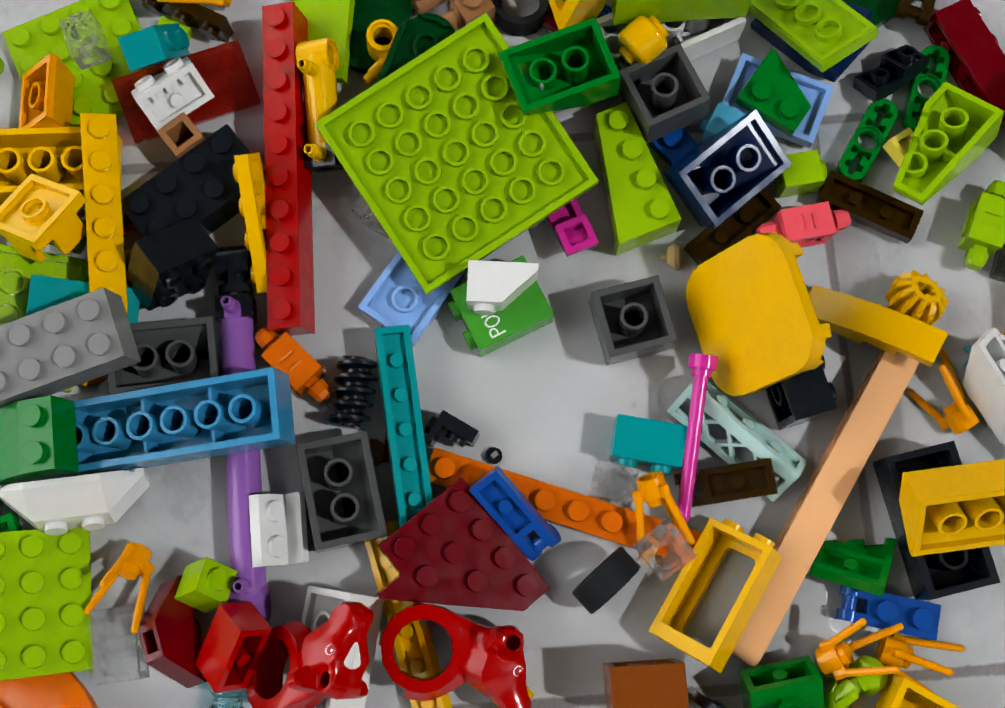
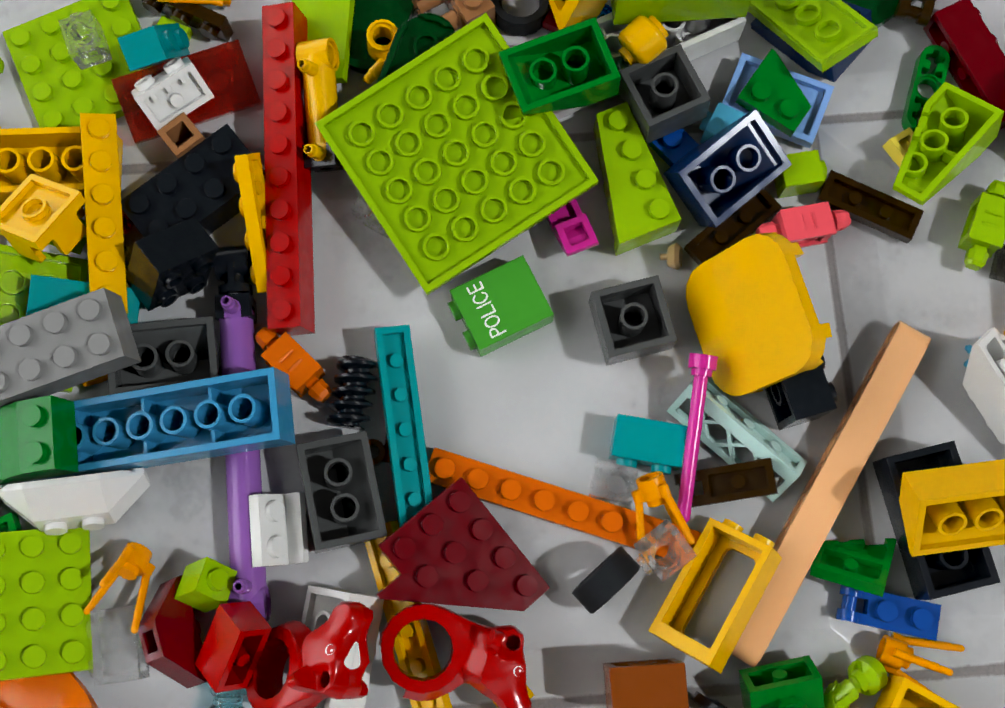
light orange slope [19,53,75,128] -> none
light blue plate [358,251,468,347] -> none
black bracket [424,410,480,448] -> none
white slope [466,260,539,315] -> none
blue plate [469,466,561,561] -> none
black piece [485,447,502,464] -> none
yellow slope [809,285,949,367] -> none
light orange plant [815,618,904,681] -> none
green beam [835,99,898,182] -> none
black slope [853,45,930,102] -> none
yellow gear [885,270,949,325] -> none
light orange plant [907,349,980,435] -> none

